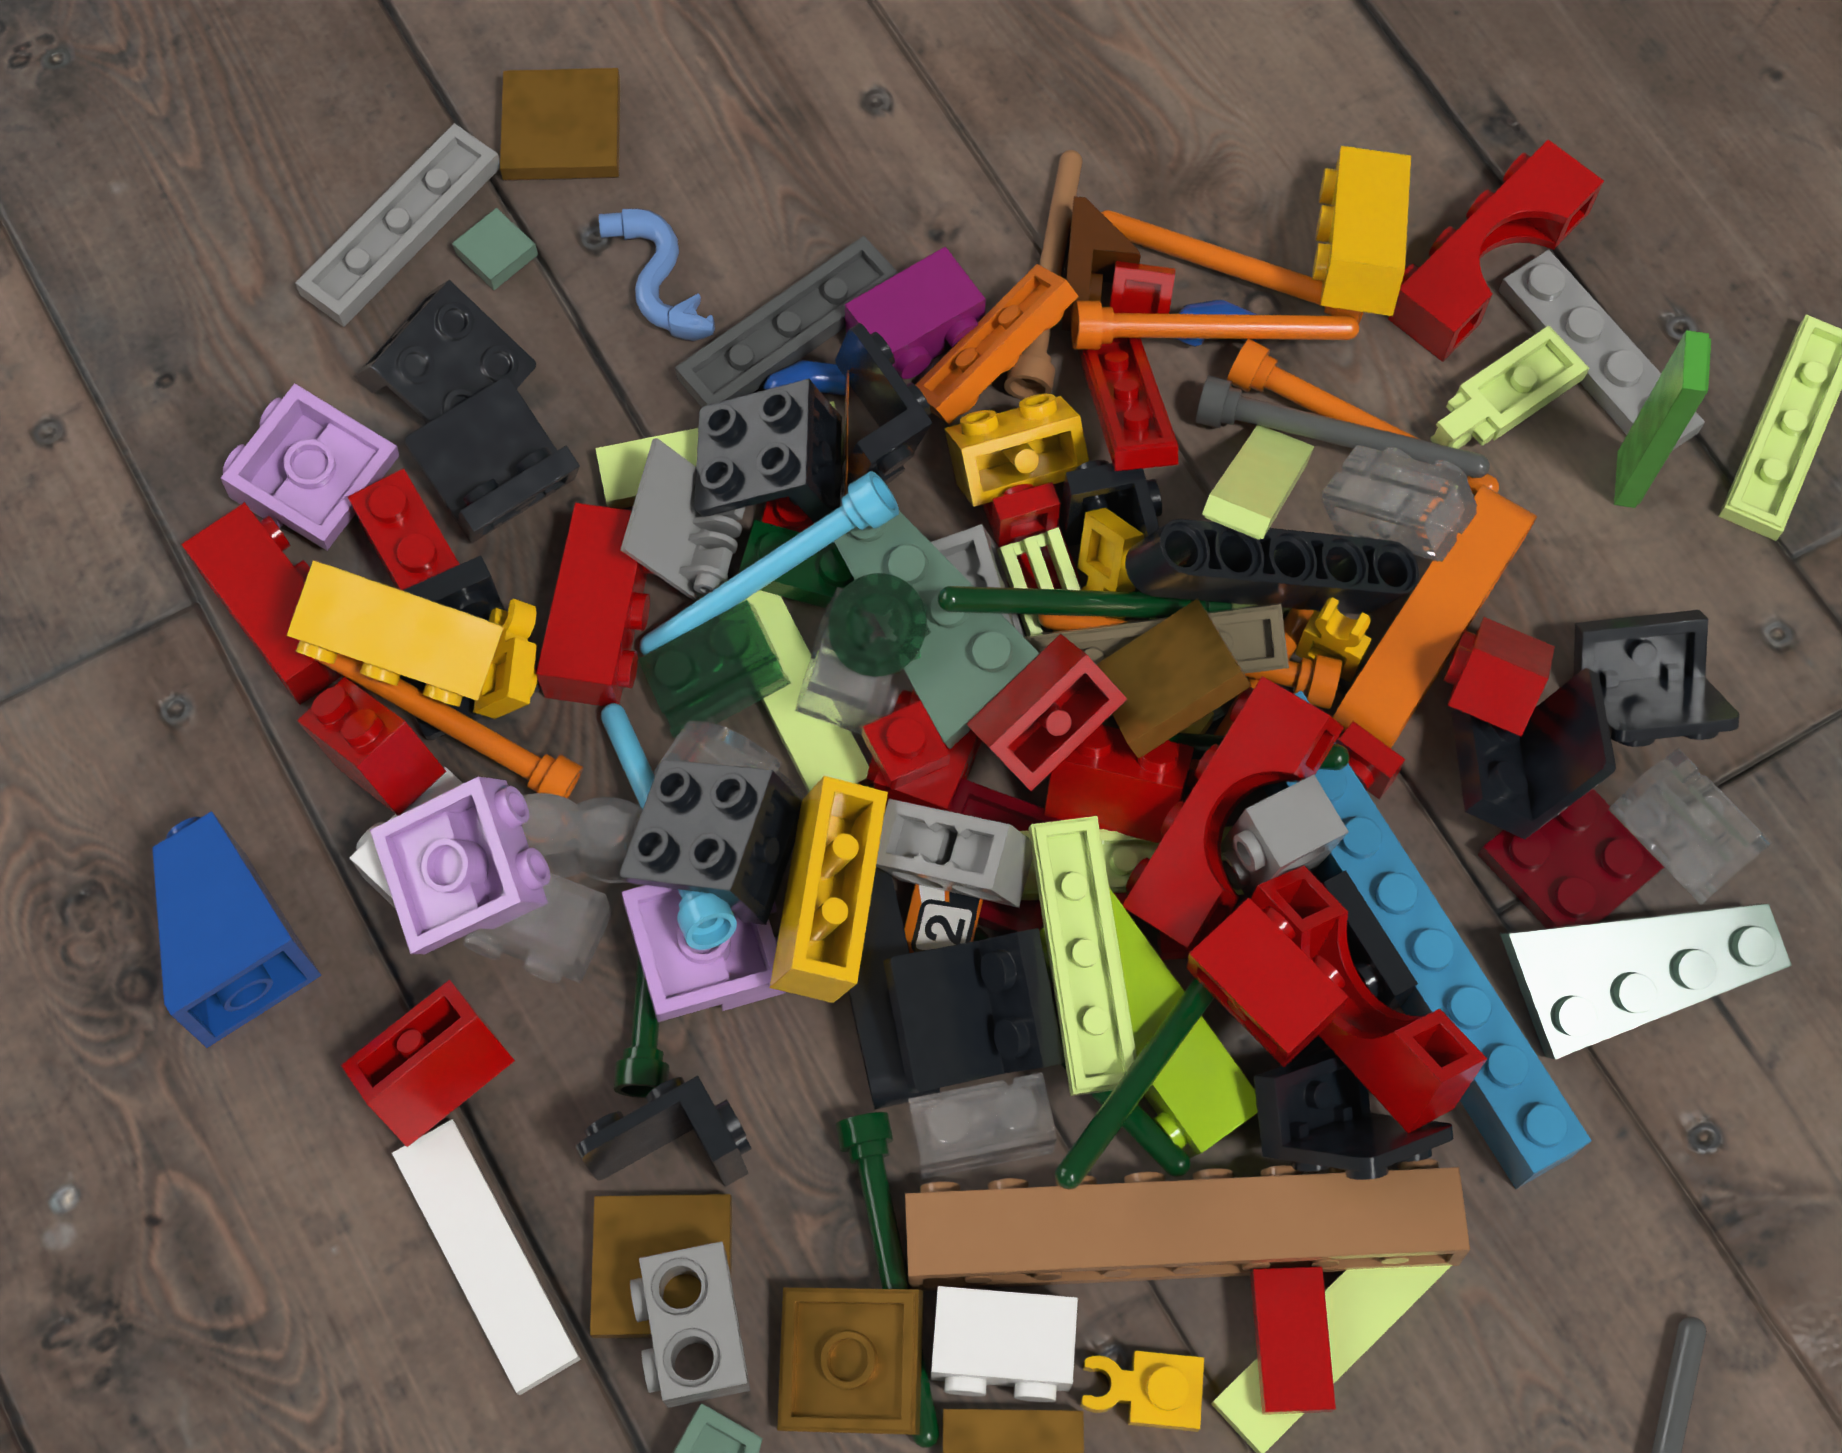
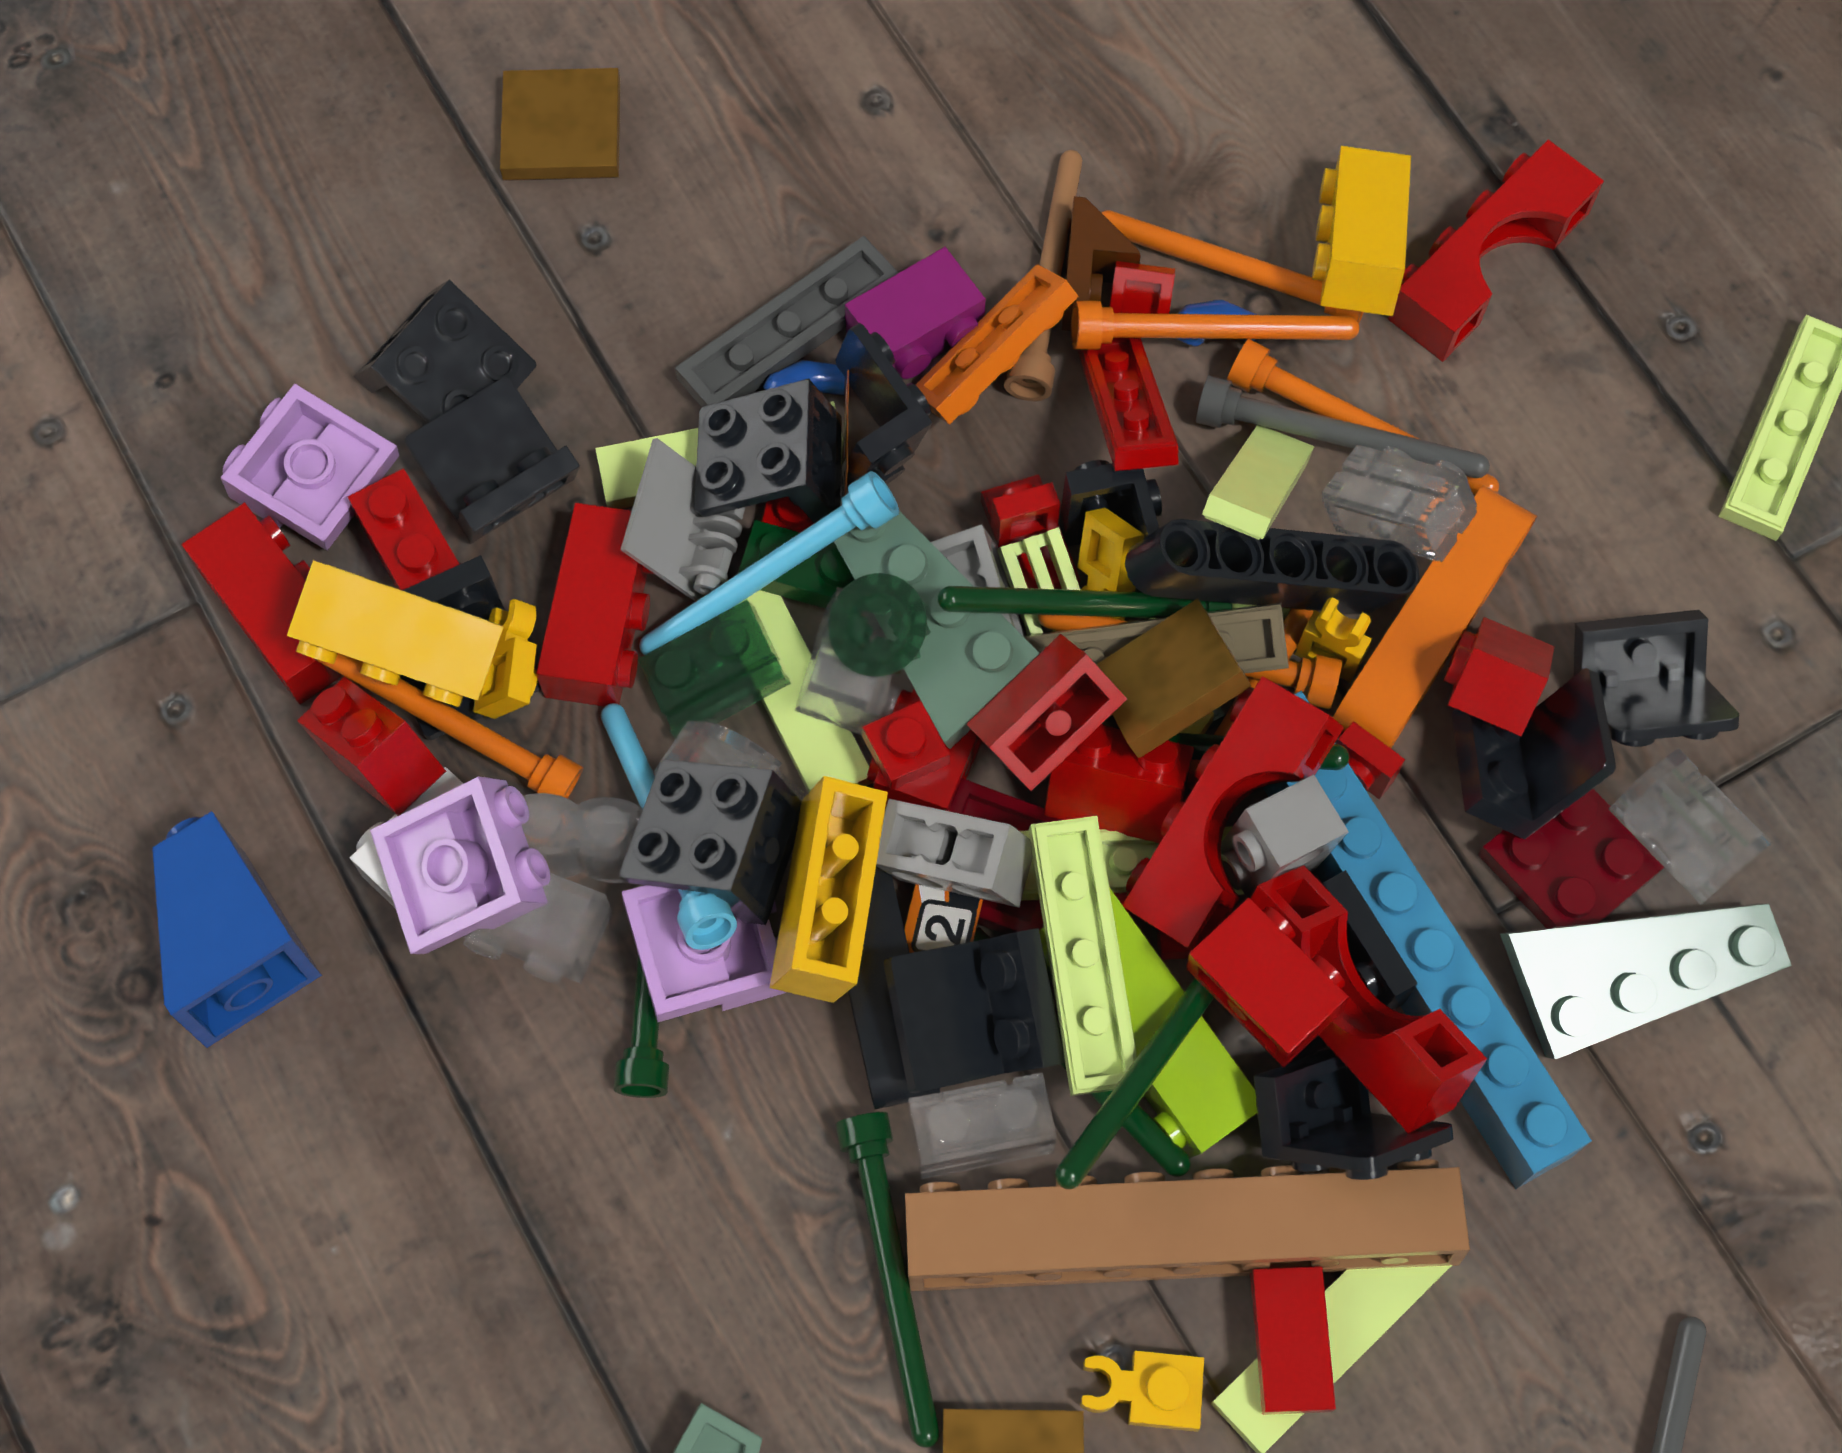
light grey plate [295,123,500,327] -> none
red brick [341,979,515,1147] -> none
white tile [392,1119,581,1395] -> none
sand green tile [452,208,538,290] -> none
black bracket [576,1076,752,1187] -> none
pearl gold tile [590,1194,732,1338] -> none
medium blue animal [599,208,715,341] -> none
light grey brick [630,1241,751,1408] -> none
pearl gold tile [777,1287,923,1435] -> none
white brick [931,1286,1078,1402] -> none
yellow brick [944,394,1089,507] -> none
yellowish green hinge [1430,326,1590,449] -> none
light grey plate [1498,250,1705,451] -> none
bright green tile [1614,330,1711,508] -> none

